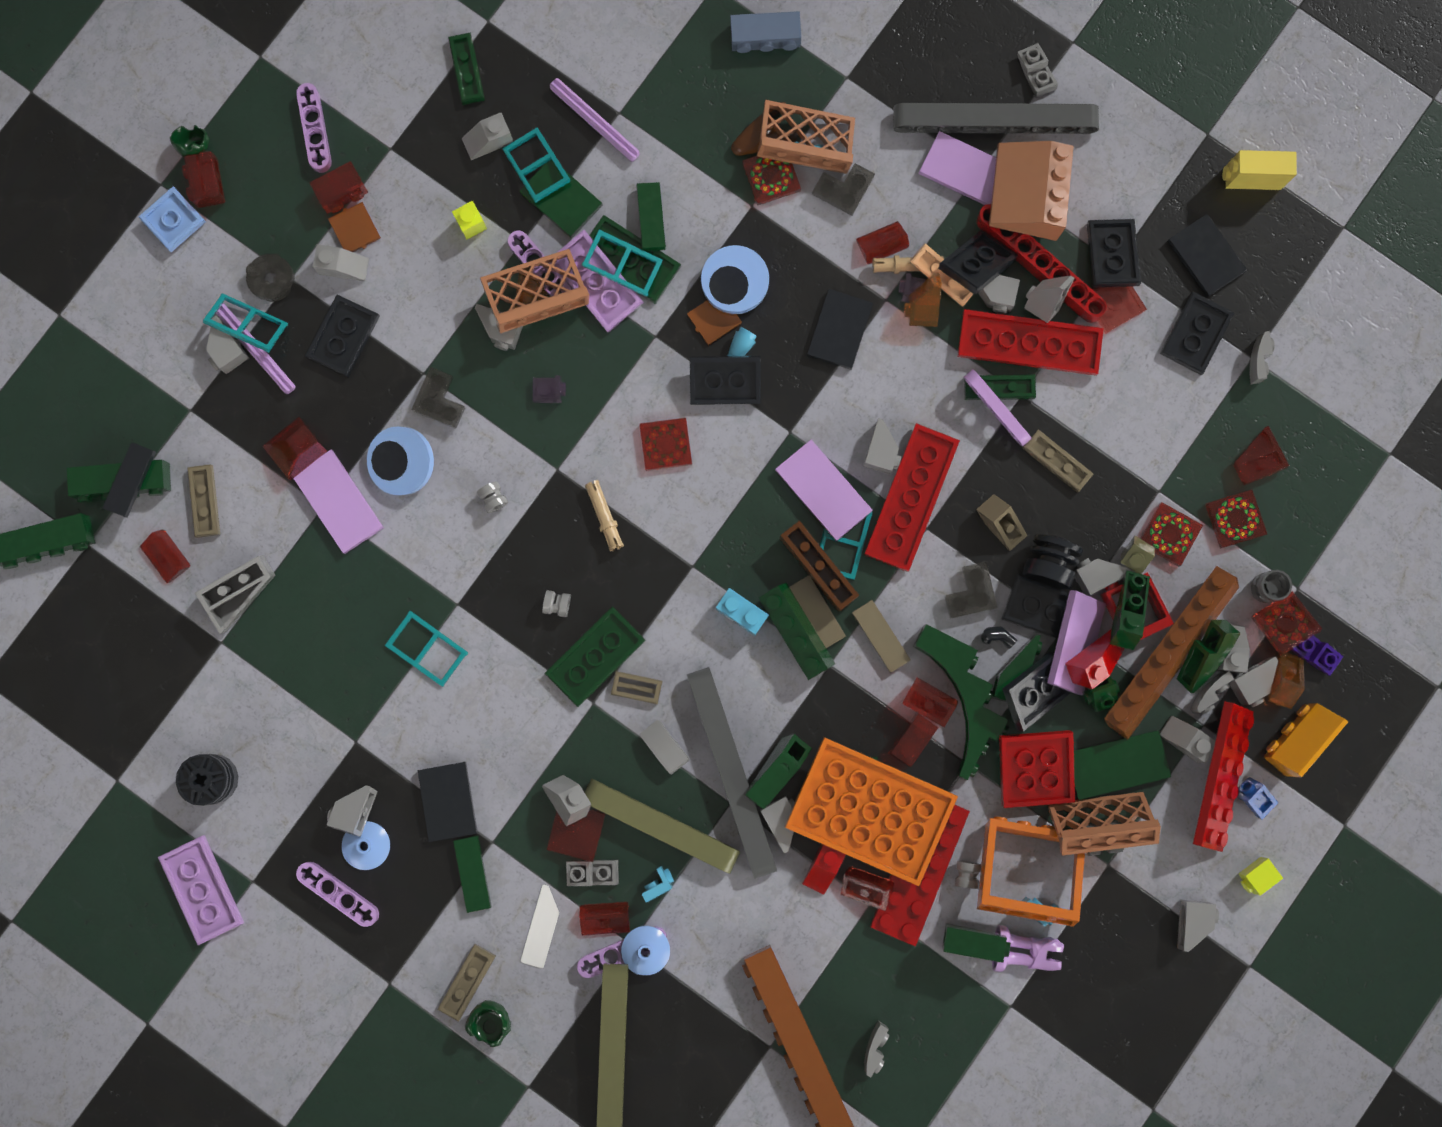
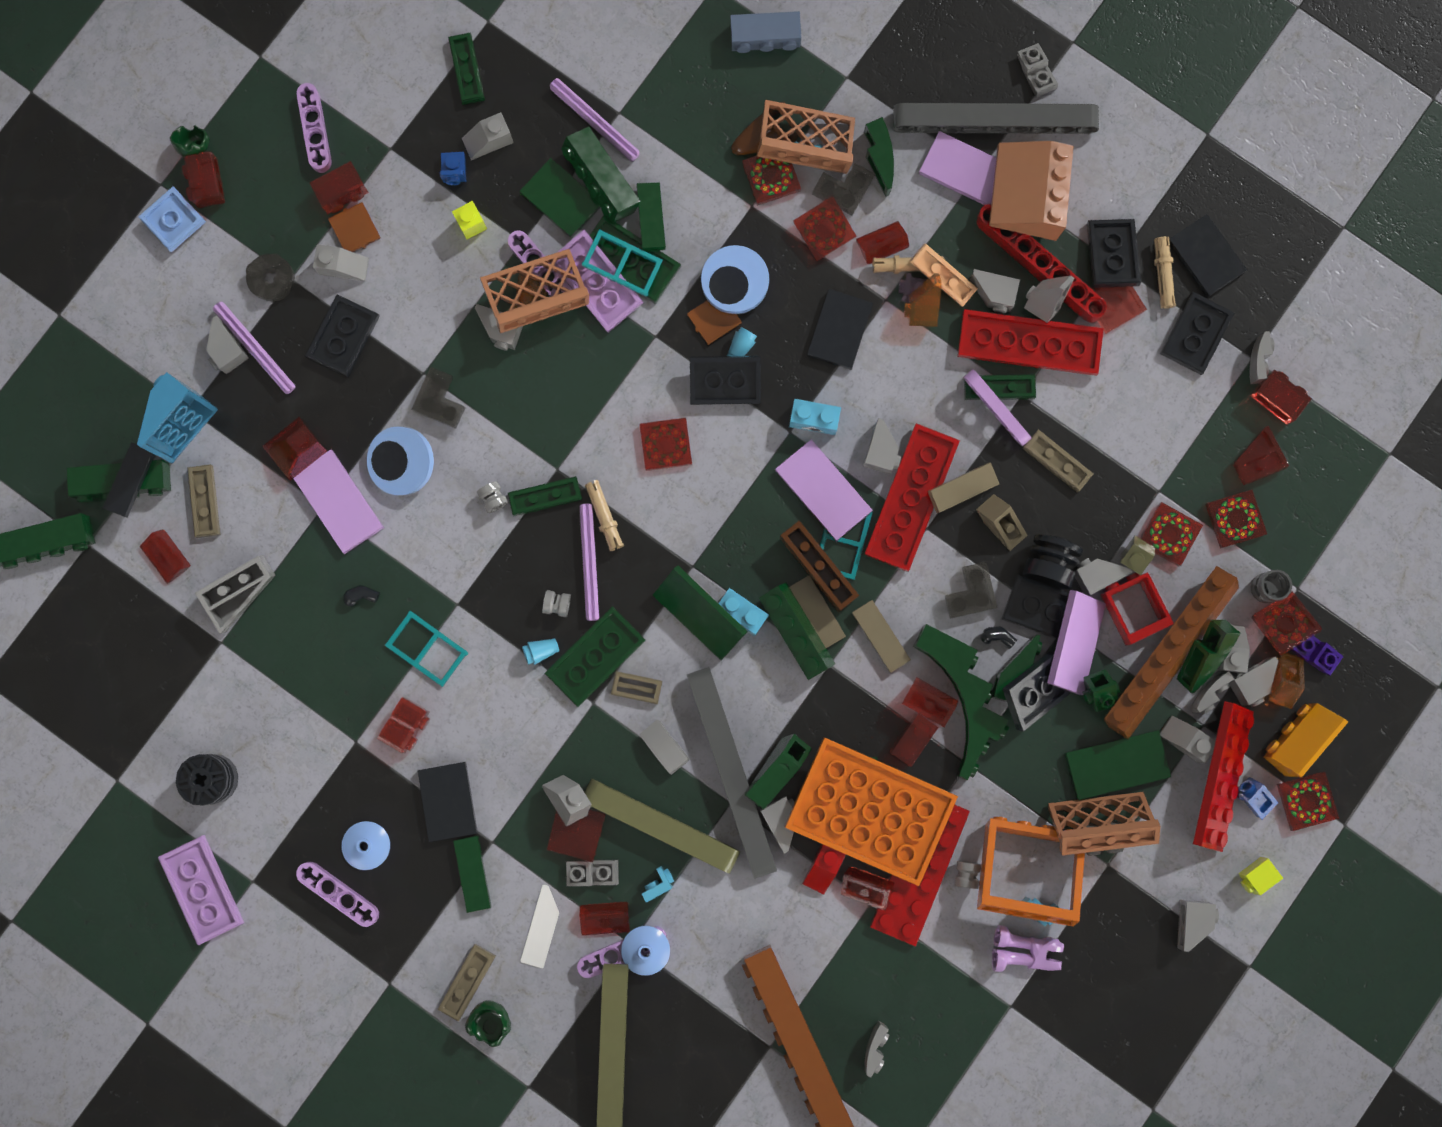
teal window [203,293,288,353] -> none
light grey slope [327,786,378,837] -> none
teal window [503,127,571,203] -> none
clear purple bracket [533,375,566,403] -> none
black tile [938,230,1018,295] -> none
dark green slope [942,923,1011,963] -> none
red plate [999,730,1075,808] -> none
red slope [1065,629,1125,689] -> none
dark green slope [1110,570,1150,650] -> none
light yellow brick [1222,150,1297,190] -> none
none -> dark azure slope [137,372,218,464]
none -> black arm [343,585,380,607]
none -> clear red brick [377,697,430,754]
none -> blue bracket [440,152,466,185]
none -> dark green tile [508,476,582,516]
none -> medium azure cone [522,638,559,665]
none -> dark green brick [561,127,641,224]
none -> lavender axle [580,504,599,621]
none -> dark green tile [653,565,748,660]
none -> medium azure brick [789,399,841,435]
none -> clear red tile [793,196,857,261]
none -> dark green slope [864,117,894,197]
none -> dark tan tile [927,463,999,513]
none -> tan pin [1154,236,1176,309]
none -> clear red brick [1250,370,1312,425]
none -> tile [1277,772,1339,831]

